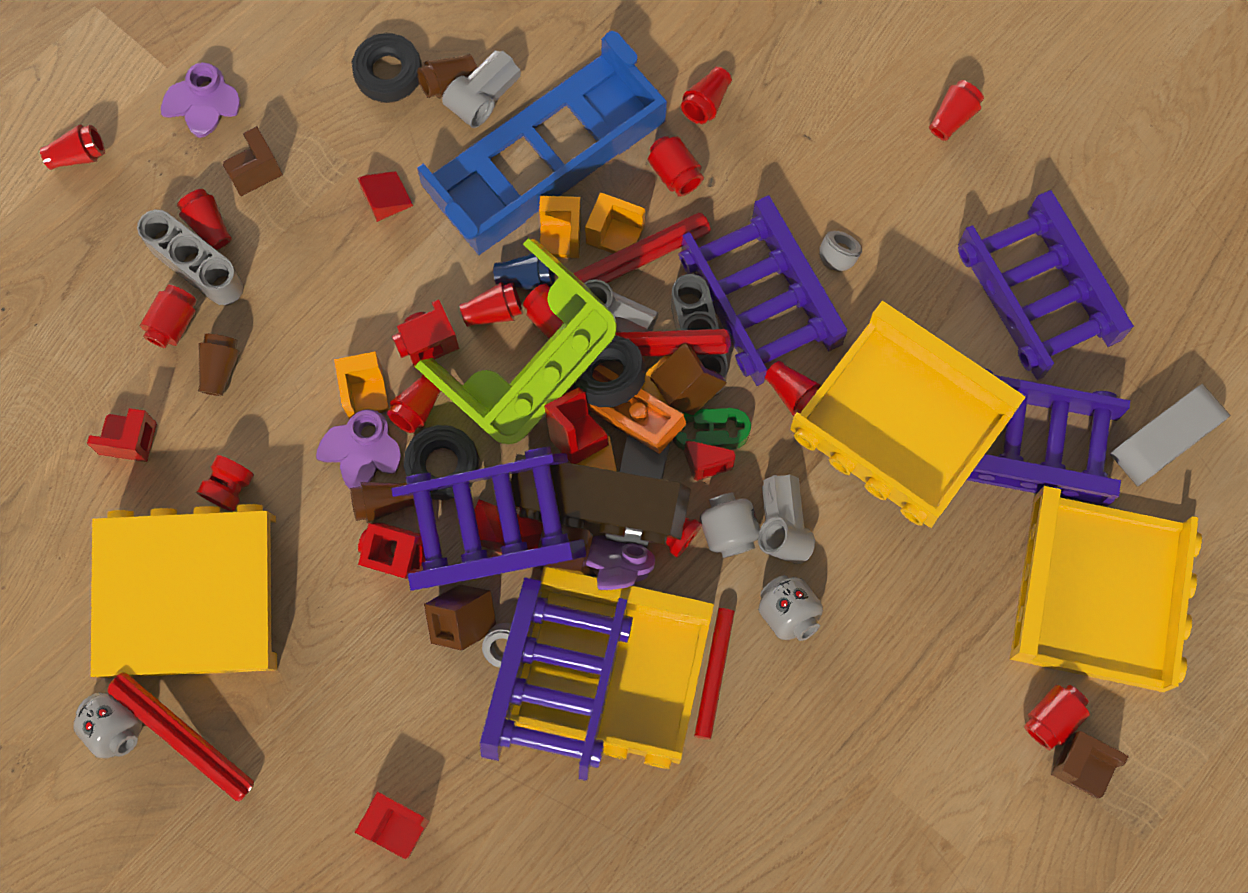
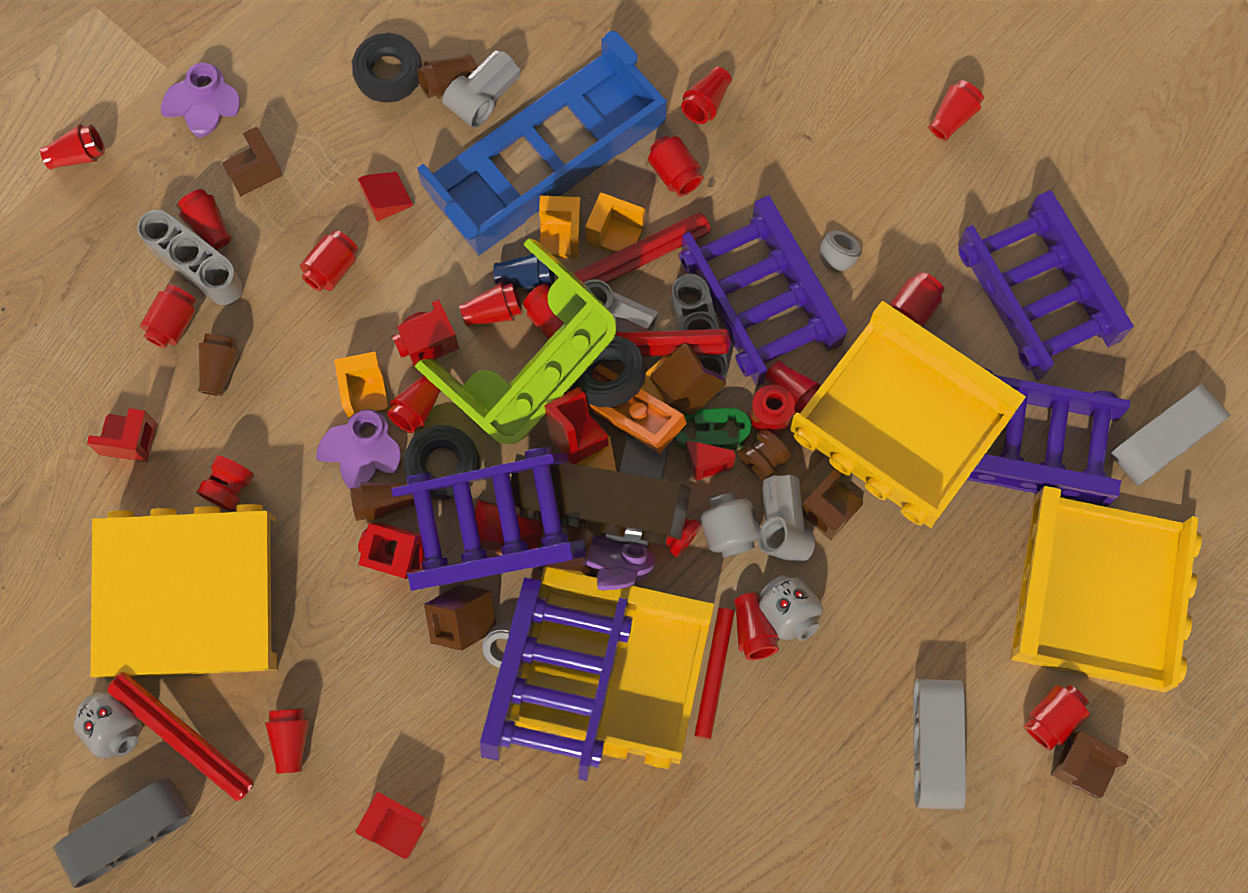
none -> dark grey beam [53,778,191,888]
none -> red cone [265,708,309,774]
none -> red brick [300,230,359,291]
none -> red cone [734,593,780,661]
none -> reddish brown wheel [738,429,791,481]
none -> red brick [749,384,795,436]
none -> reddish brown panel [802,468,863,540]
none -> red brick [889,272,945,328]
none -> light grey beam [913,679,966,810]

